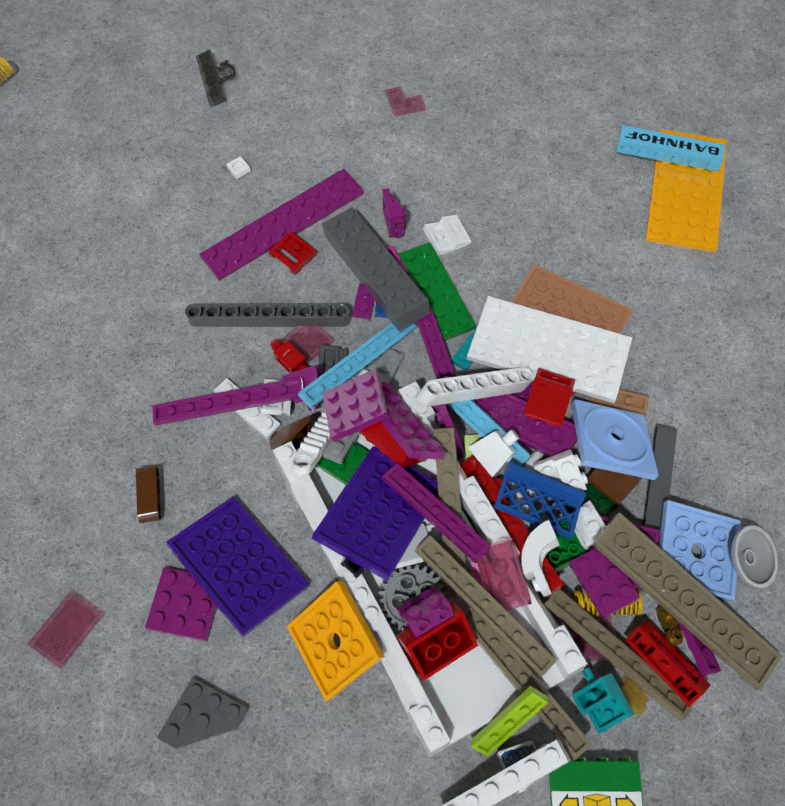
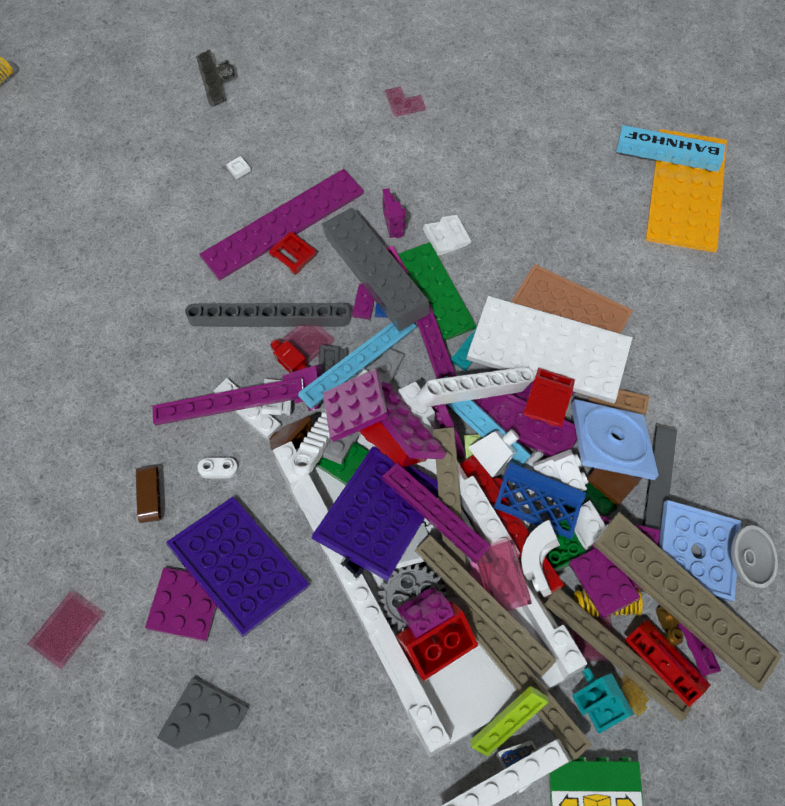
light orange piece [286,580,385,702] -> none
none -> white plate [198,458,238,479]

